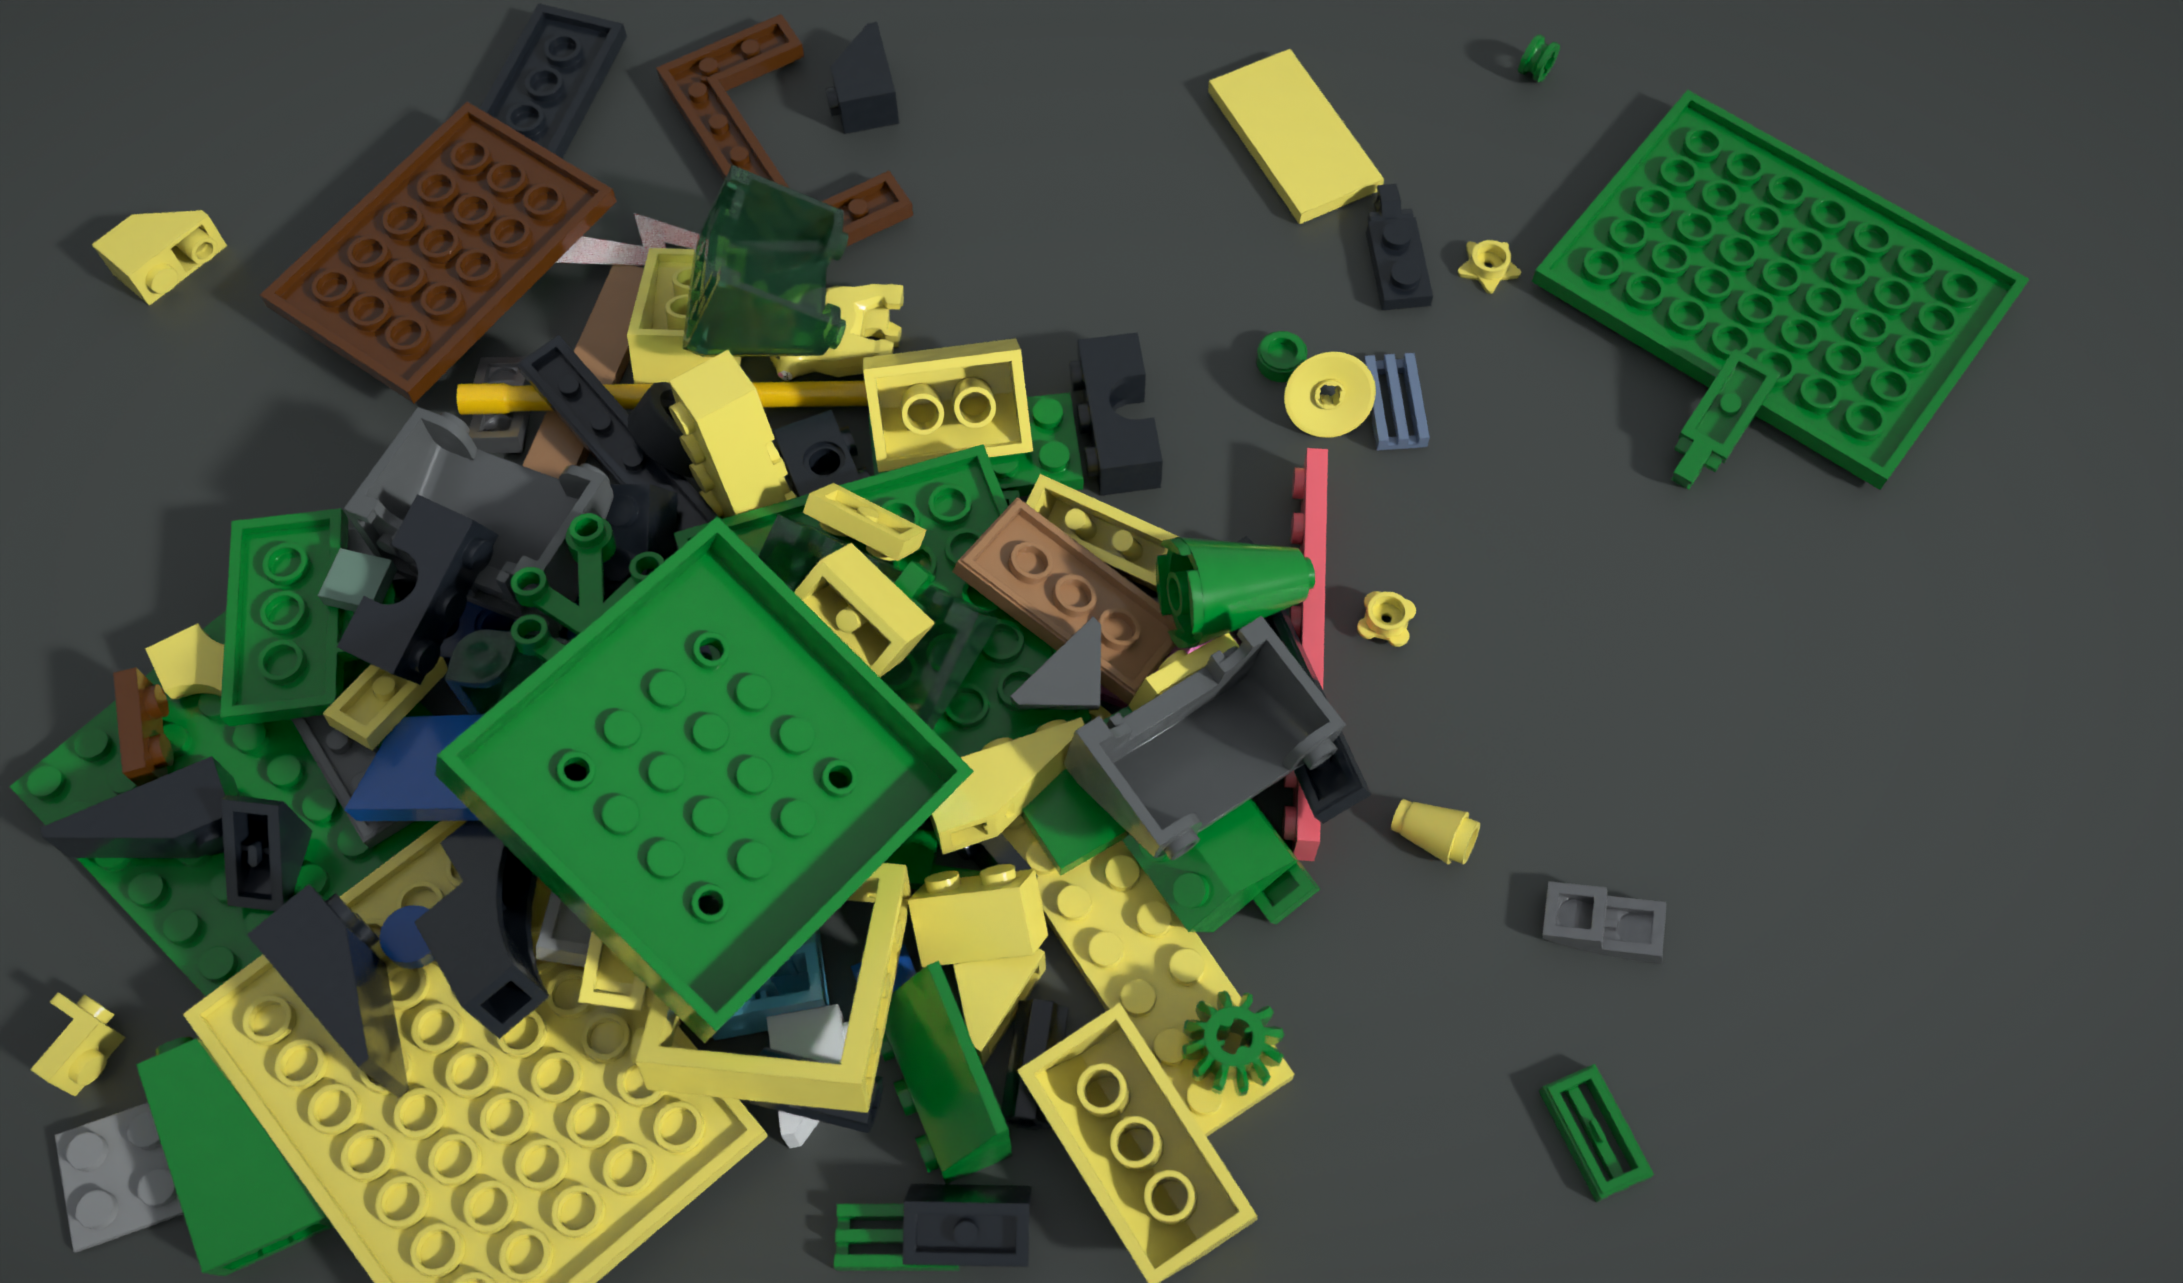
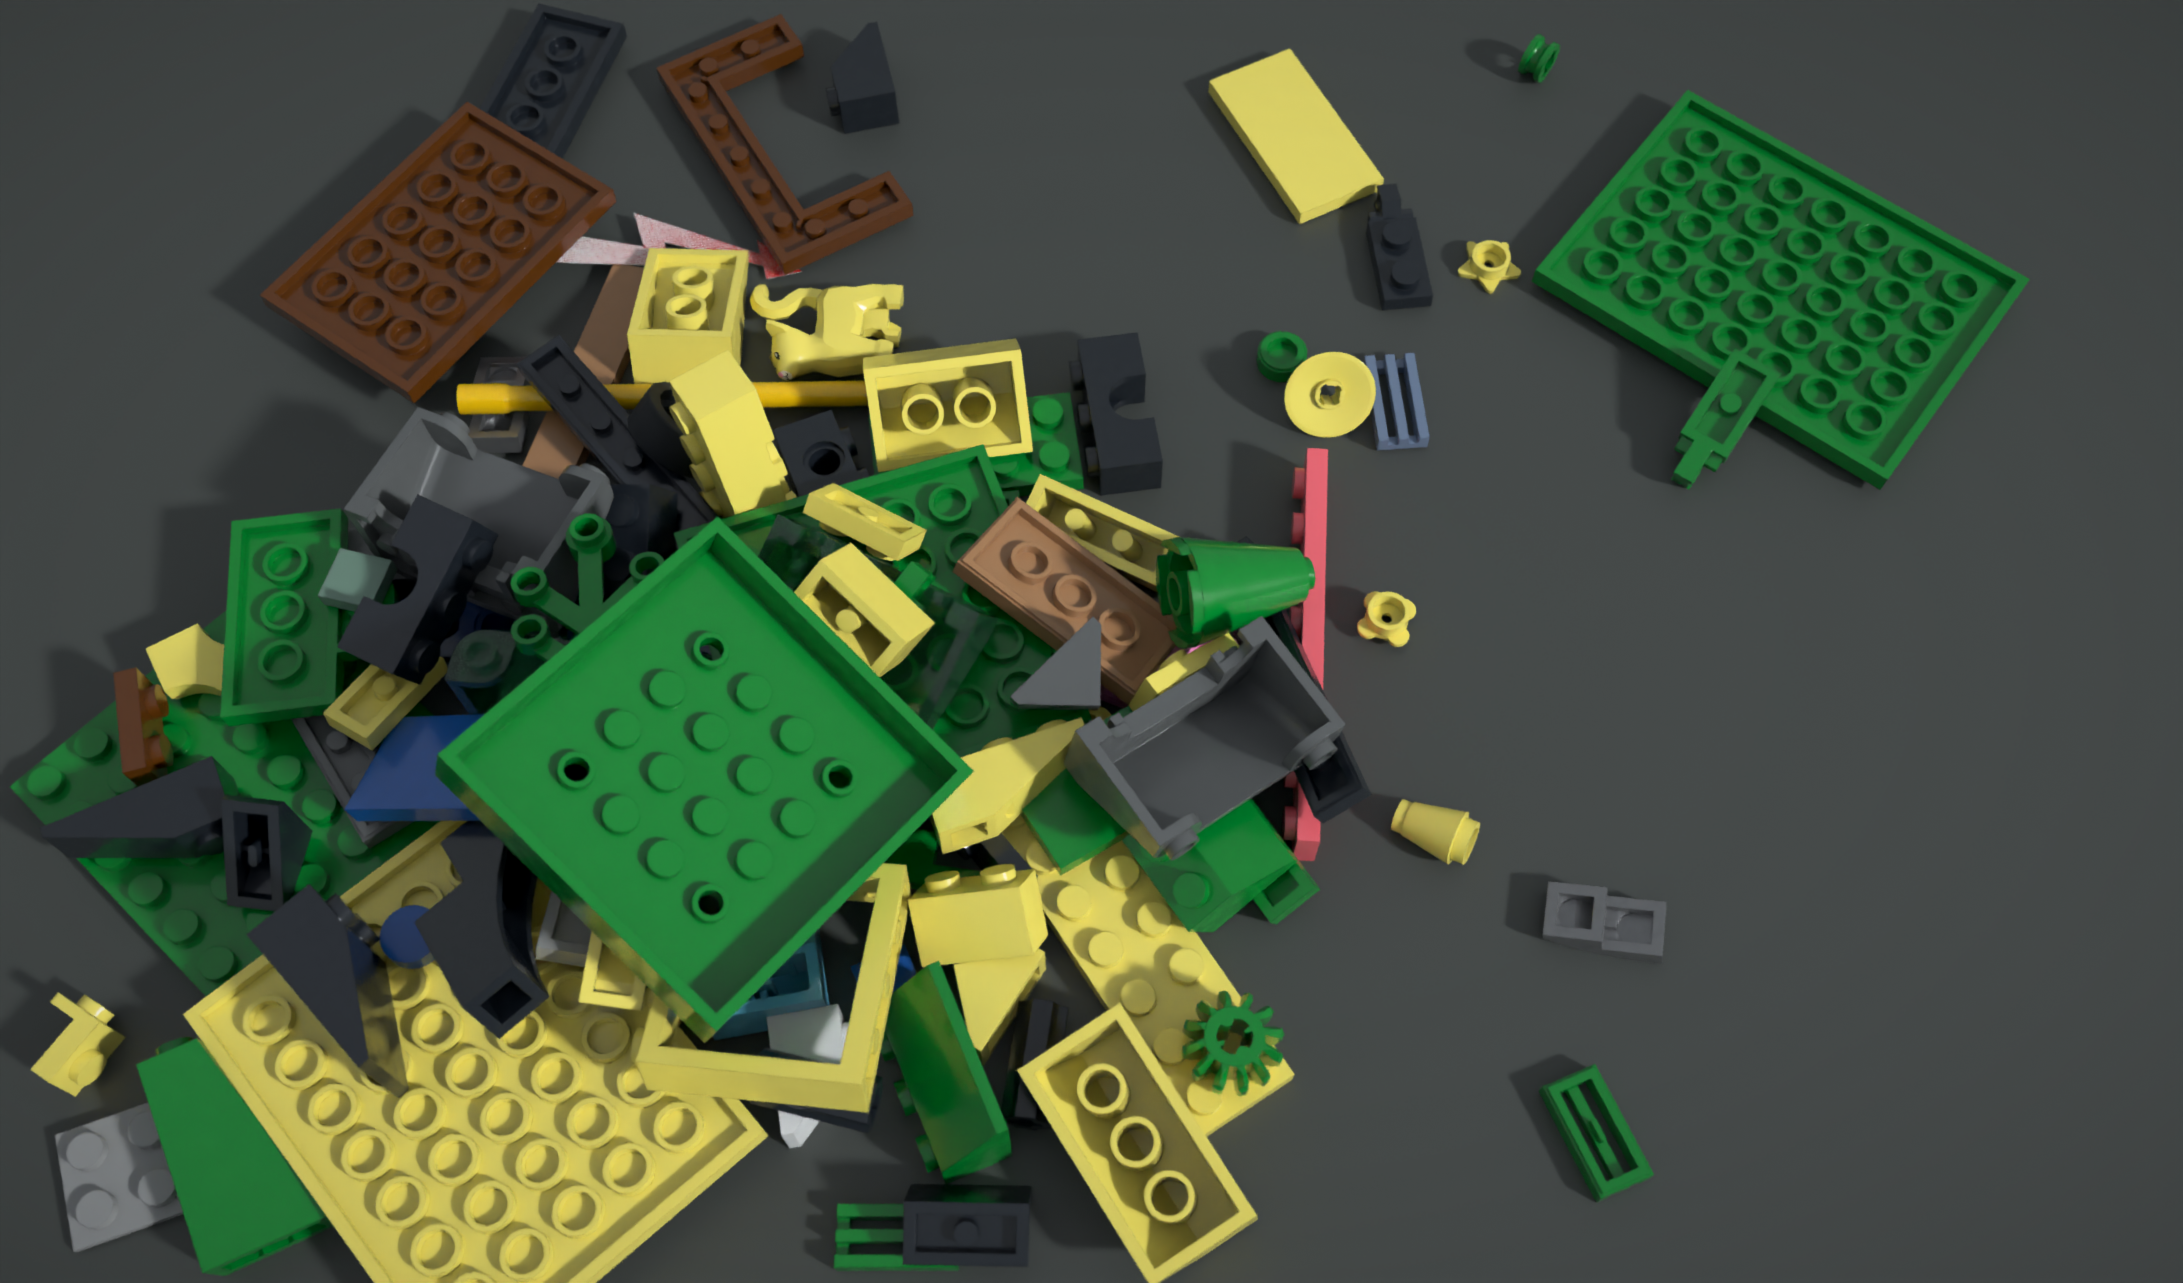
light yellow slope [92,210,227,306] -> none
clear green windscreen [682,165,849,357] -> none

